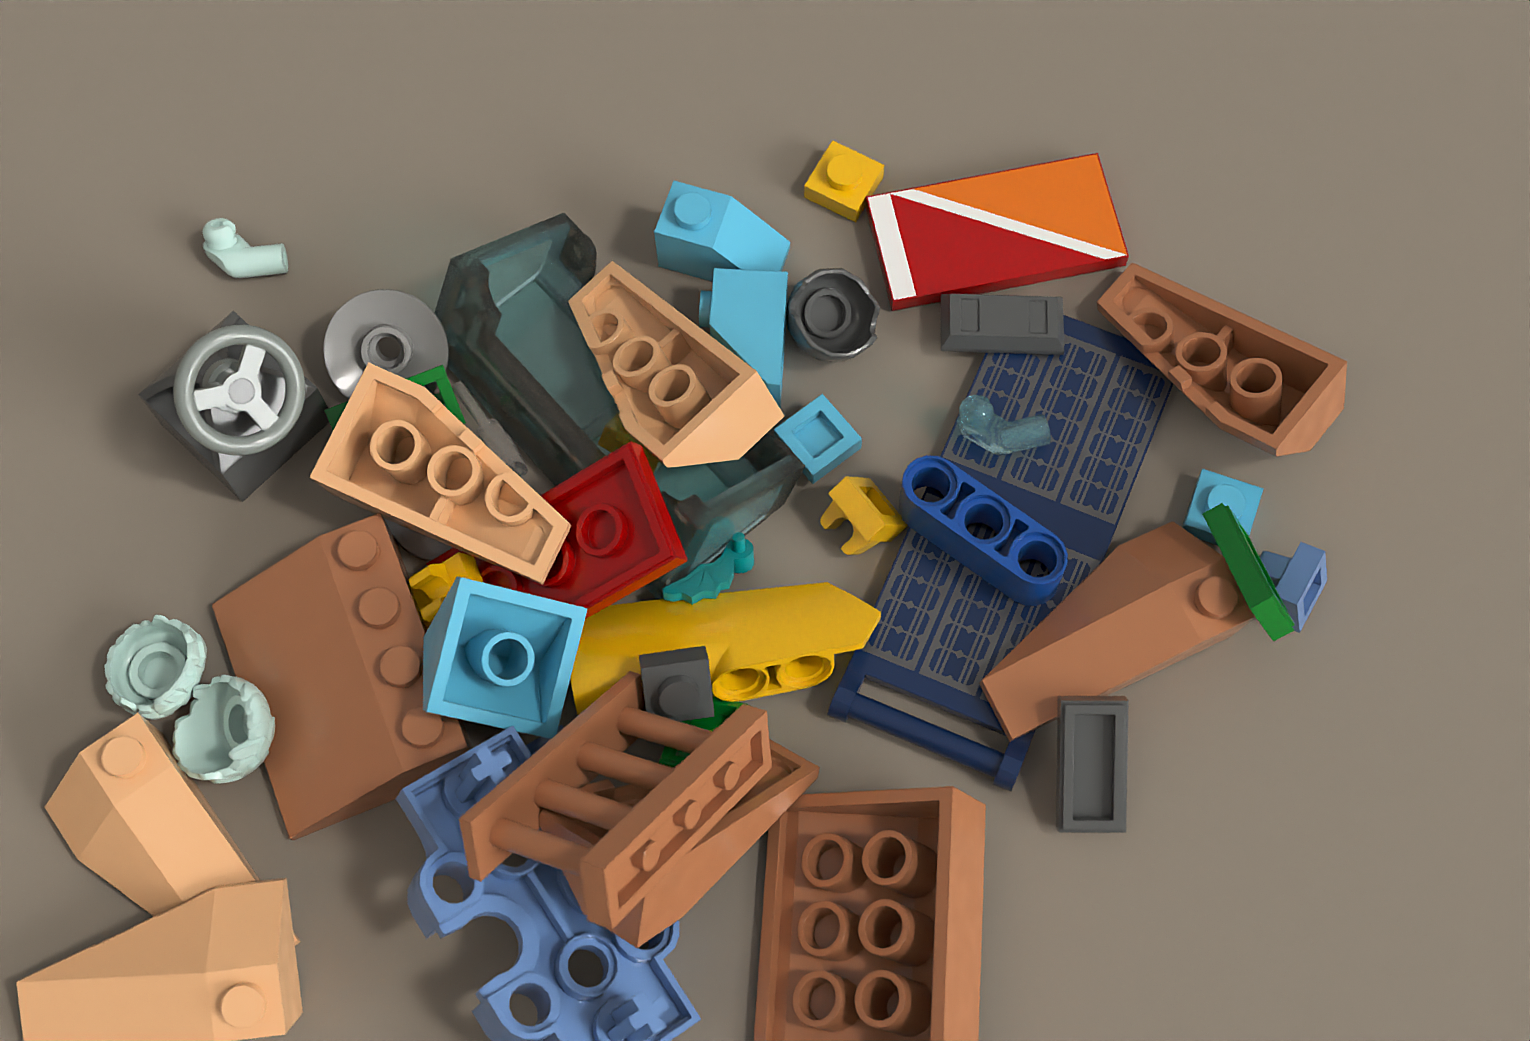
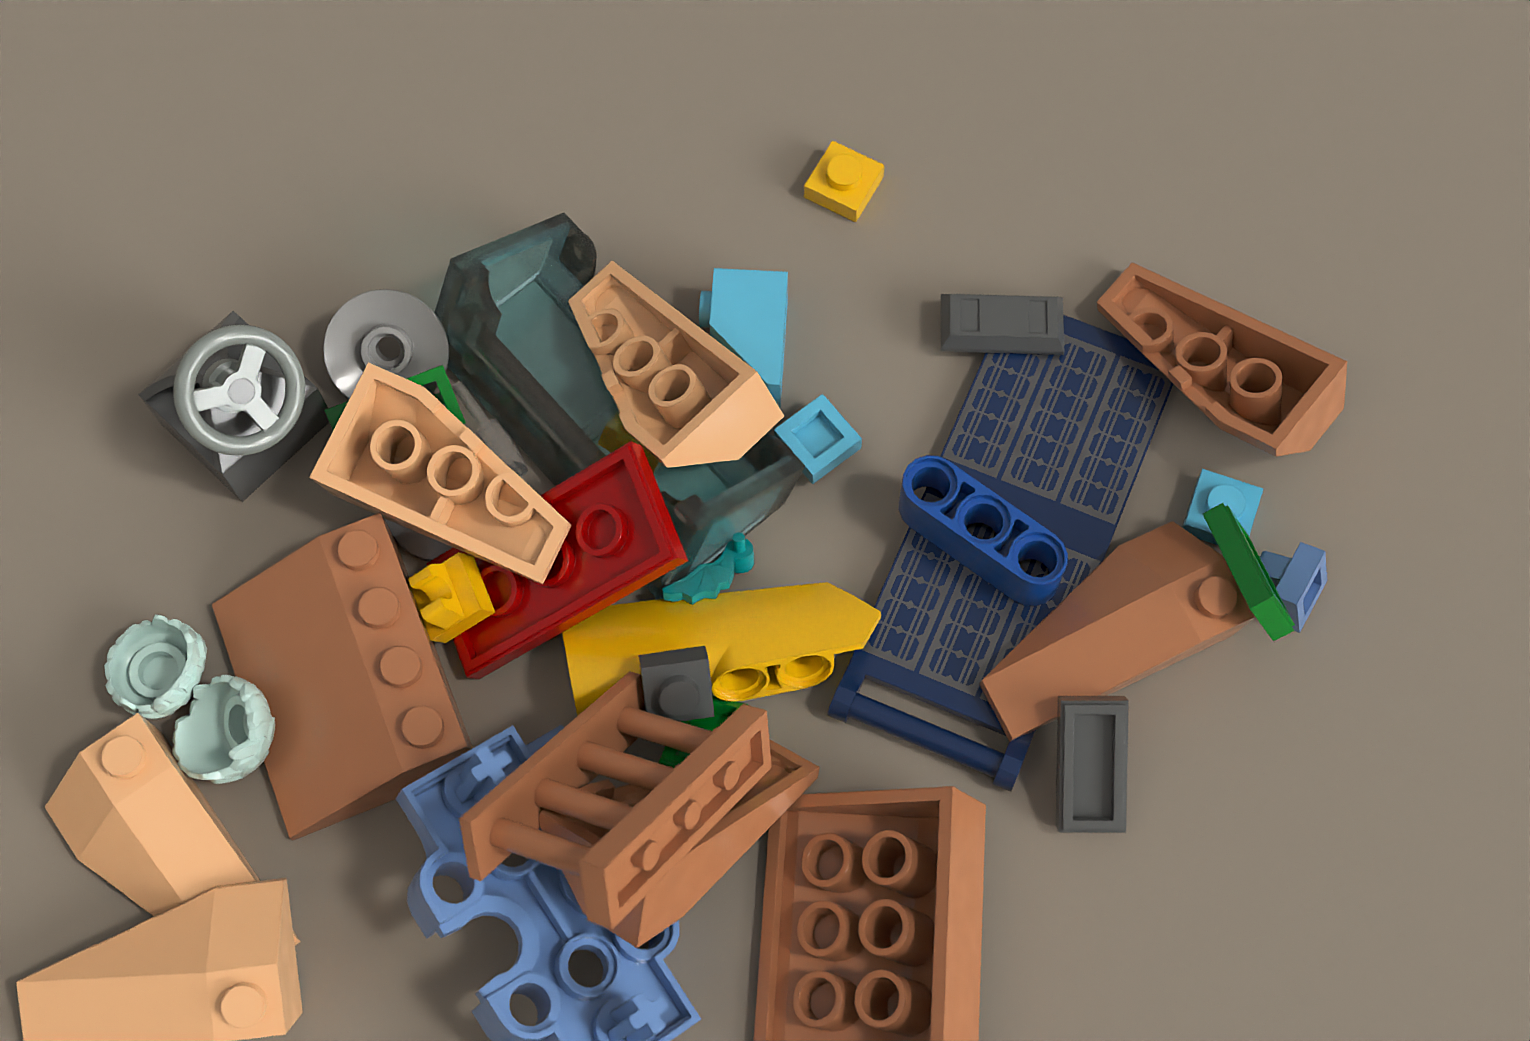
light aqua arm [202,218,288,278] -> none
medium azure slope [423,576,588,739] -> none
medium azure slope [654,180,790,282] -> none
dark grey hair [786,268,880,362] -> none
yellow tile [820,476,908,555] -> none
tile [865,153,1129,311] -> none
clear light blue arm [957,395,1051,456] -> none

